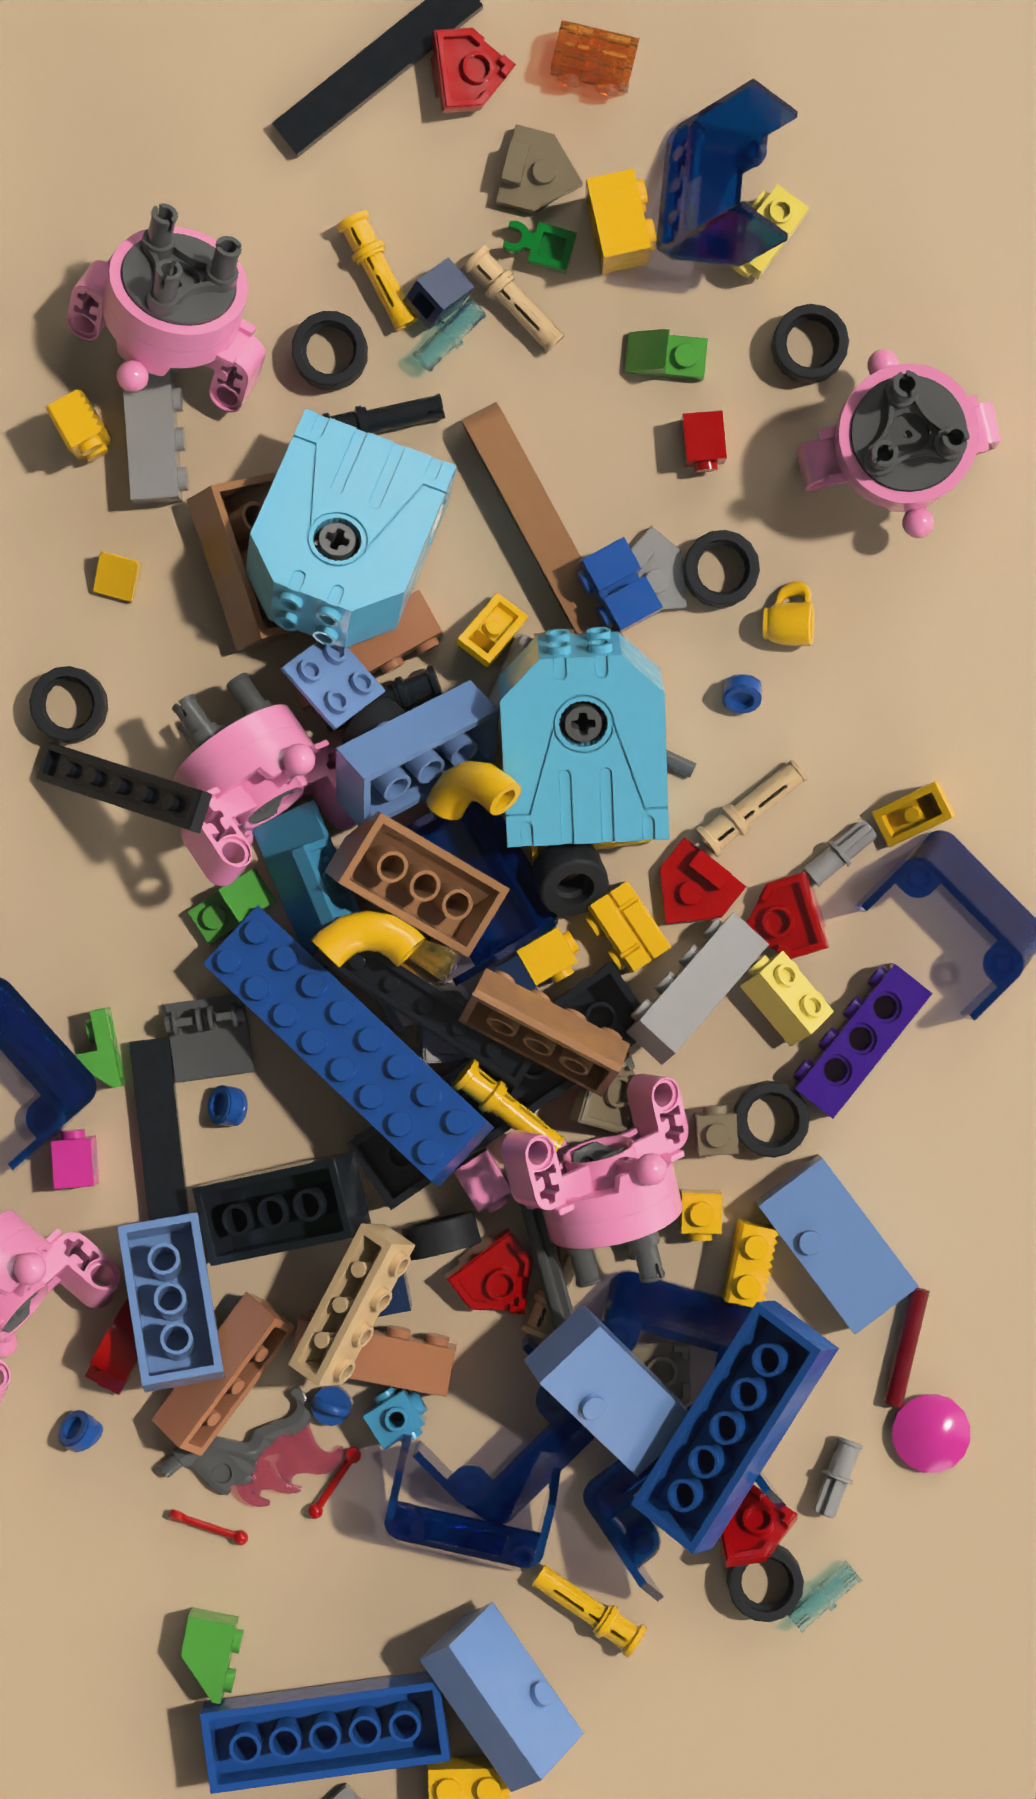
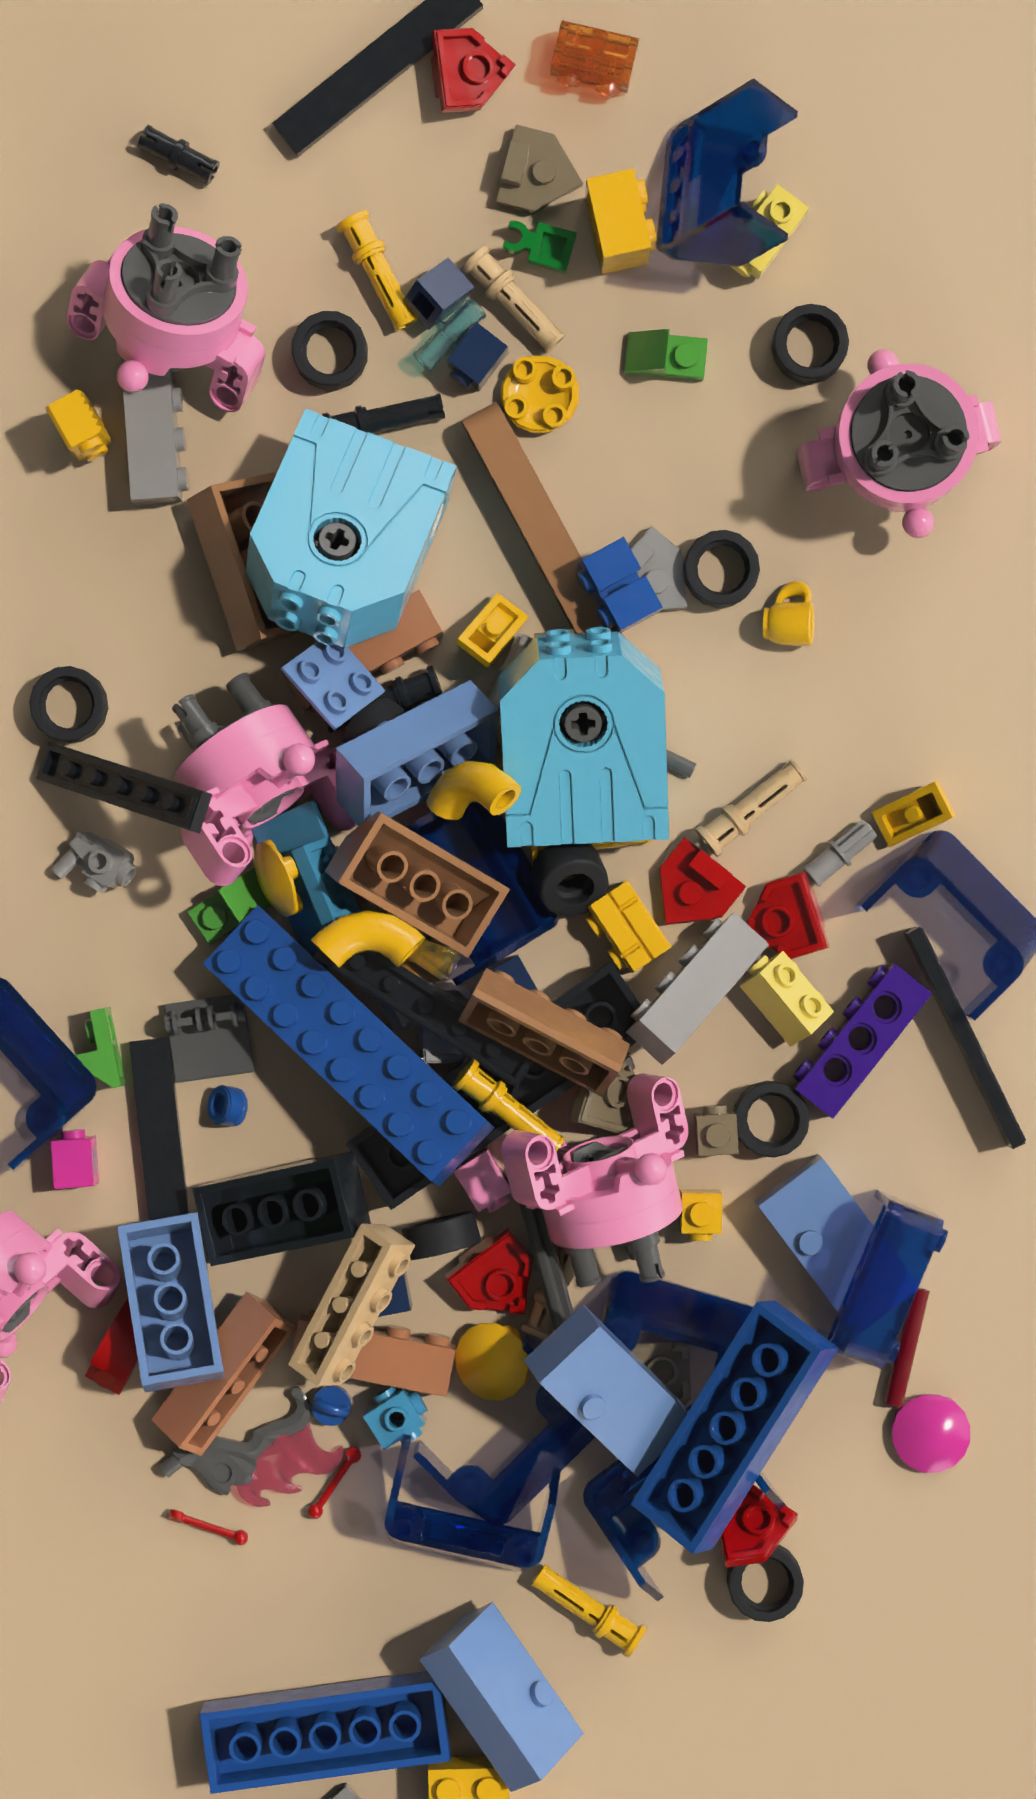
blue tile [58,1410,103,1452] -> none
yellow slope [93,551,142,602] -> none
bright green slope [181,1607,244,1704] -> none
yellow brick [516,927,580,986] -> none
red brick [681,410,727,473] -> none
blue tile [722,674,762,714] -> none
yellow brick [722,1219,779,1308] -> none
clear light blue pin [788,1560,863,1632] -> none
light grey axle [813,1436,863,1518] -> none
none -> light grey piece [52,831,137,893]
none -> black pin [137,125,220,185]
none -> yellow dish [254,839,303,917]
none -> dark blue brick [447,322,508,391]
none -> yellow dish [455,1323,530,1401]
none -> yellow dish [501,356,579,433]
none -> clear blue windscreen [817,1189,948,1369]
none -> black tile [903,927,1026,1149]

